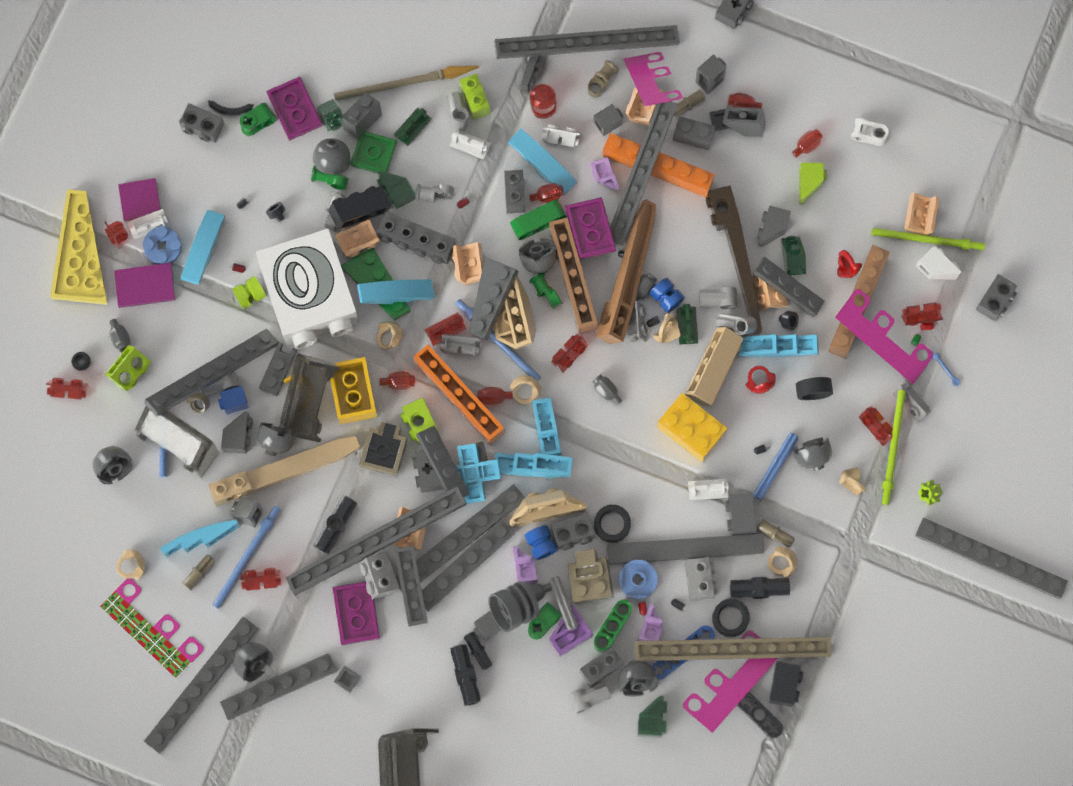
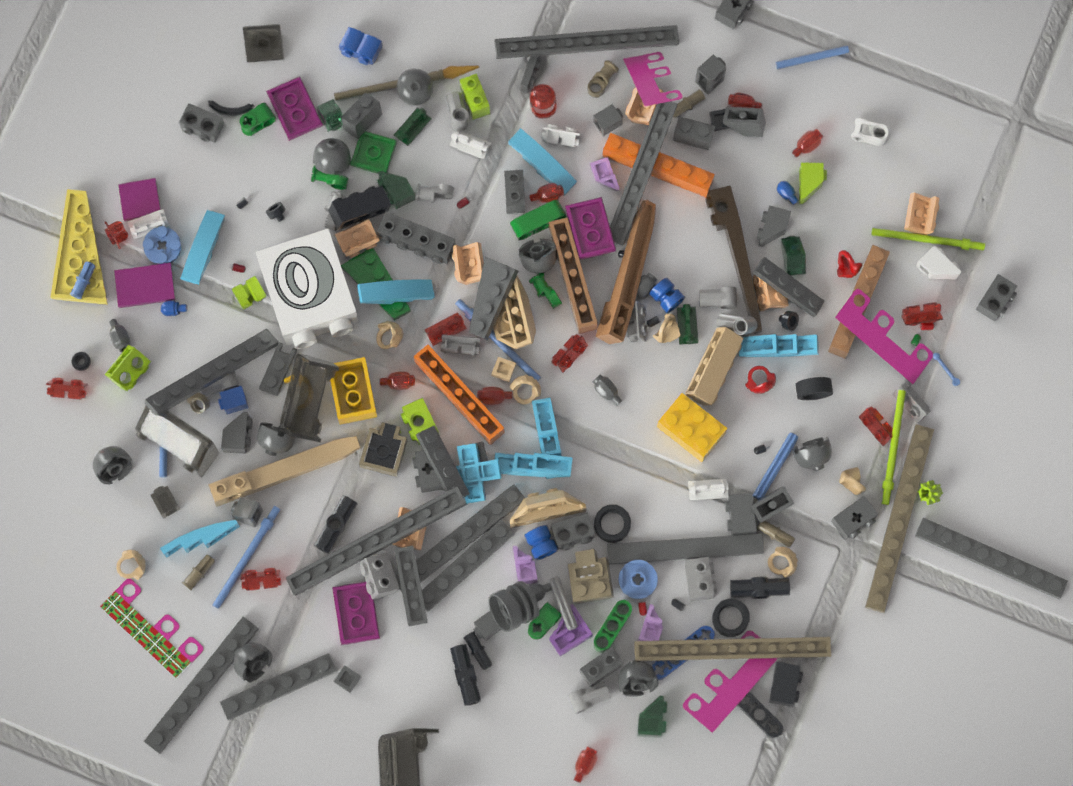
none -> medium blue axle [70,262,95,299]
none -> clear smoke brick [150,486,180,518]
none -> blue cylinder [160,301,188,316]
none -> clear smoke slope [243,24,284,62]
none -> blue brick [339,27,383,65]
none -> dark grey cylinder [396,68,434,106]
none -> tan tile [491,357,516,382]
none -> clear red plant [573,746,598,783]
none -> dark grey slope [751,486,794,523]
none -> medium blue bar [776,46,849,69]
none -> blue cylinder [777,181,799,205]
none -> dark grey brick [831,496,878,540]
none -> dark tan plate [865,424,934,613]

